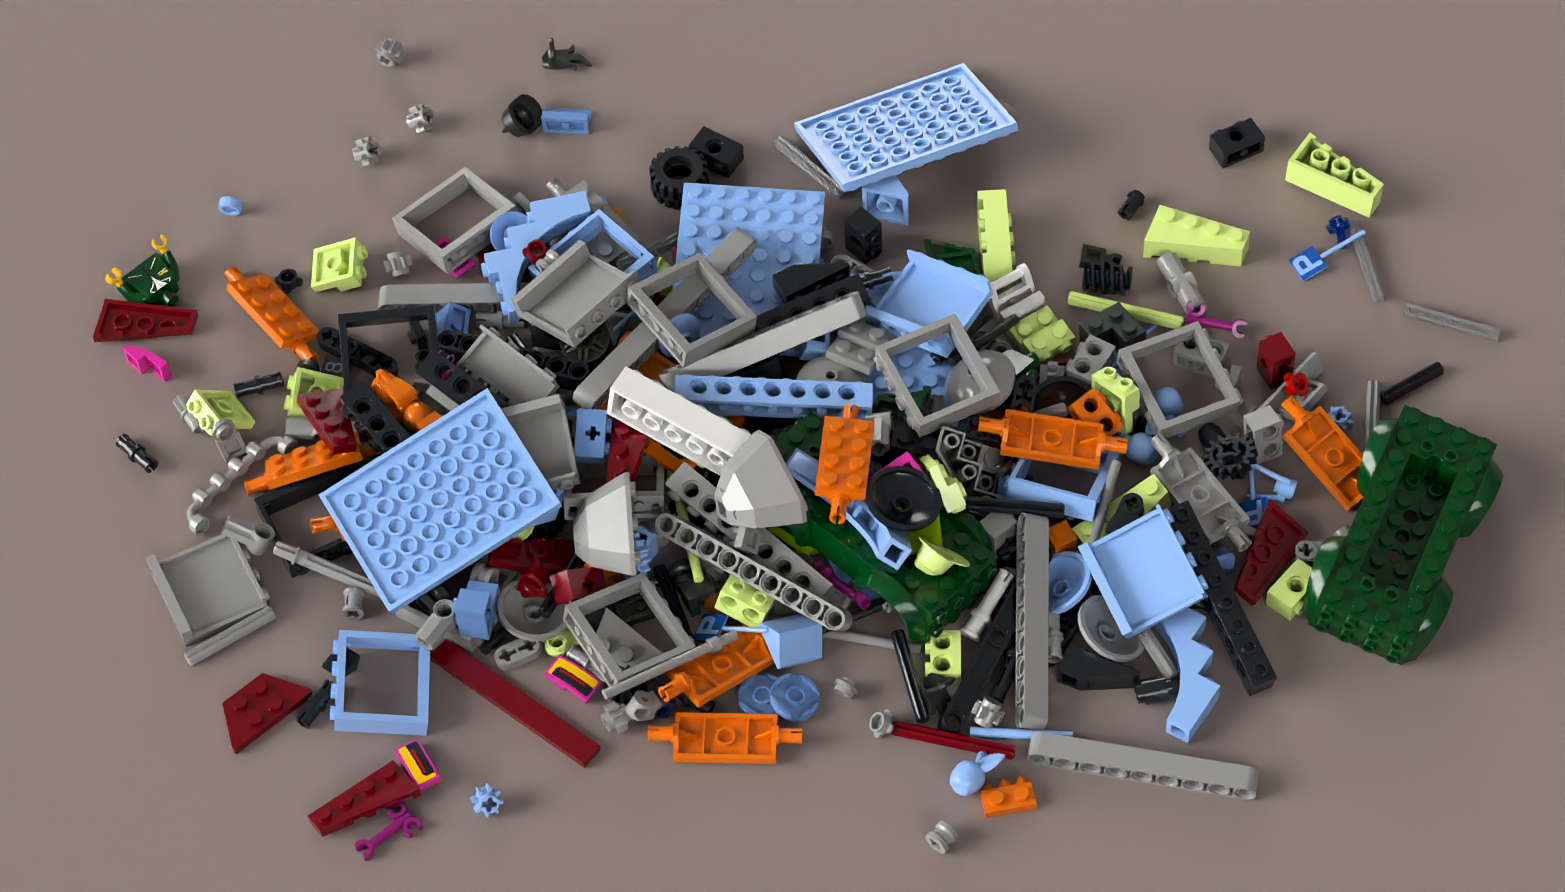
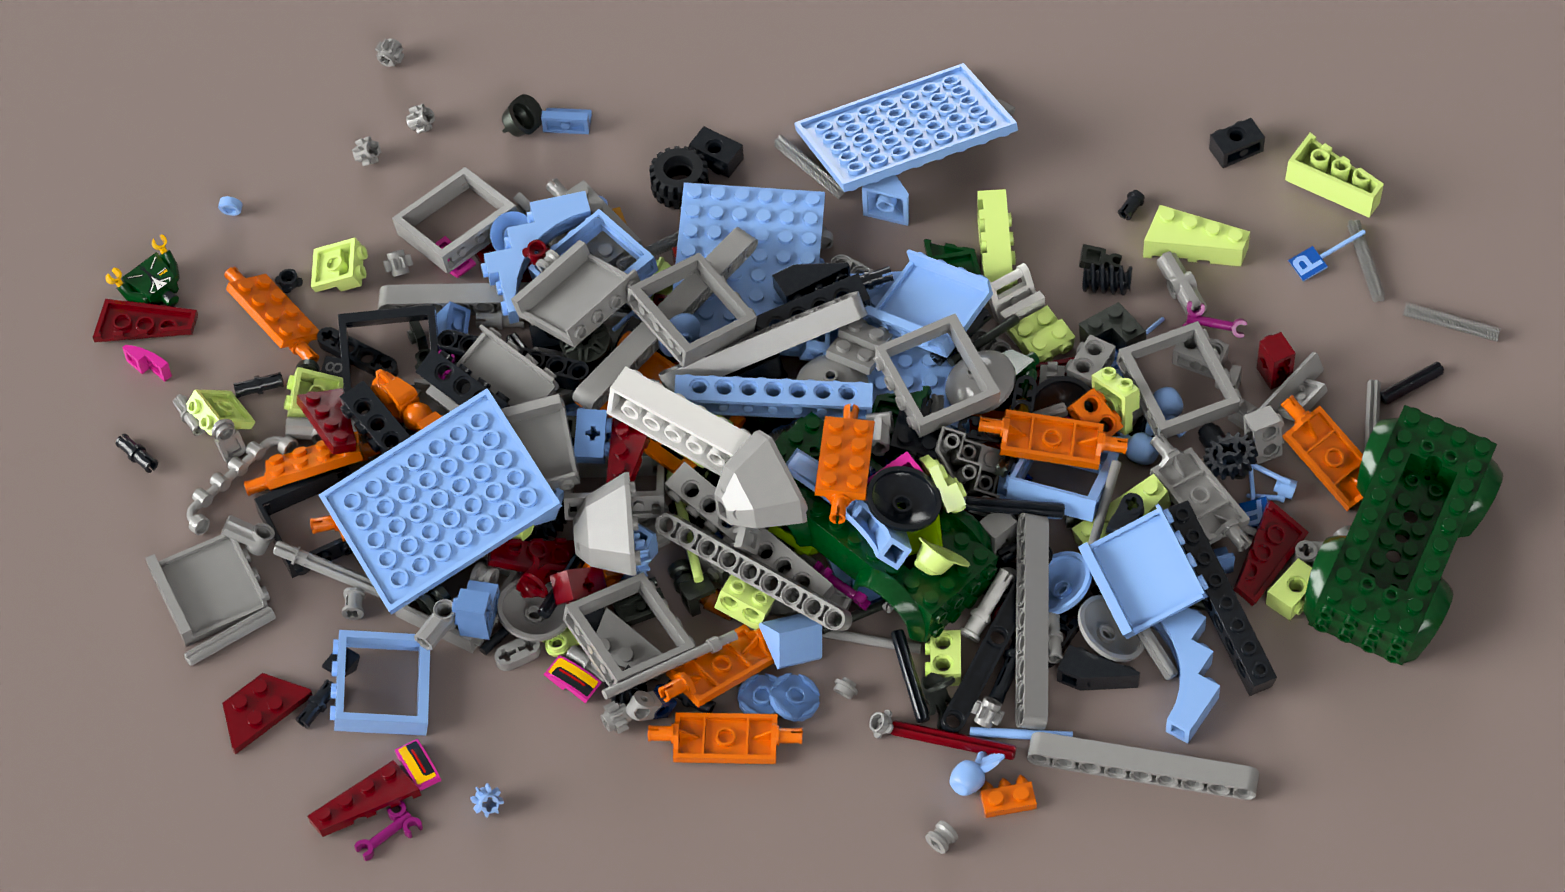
dark red tile [430,639,601,768] -> none
pearl dark grey piece [542,38,592,71] -> none
black axle [653,563,698,647] -> none
piece [694,614,768,640] -> none
black brick [845,207,882,264] -> none
orange brick [1049,520,1078,554] -> none
yellowish green axle [1067,291,1184,329] -> none
black brick [1134,675,1173,705] -> none
red plate [1284,372,1308,397] -> none
clear blue plate [1326,215,1350,249] -> none
light blue gear [1327,406,1353,434] -> none

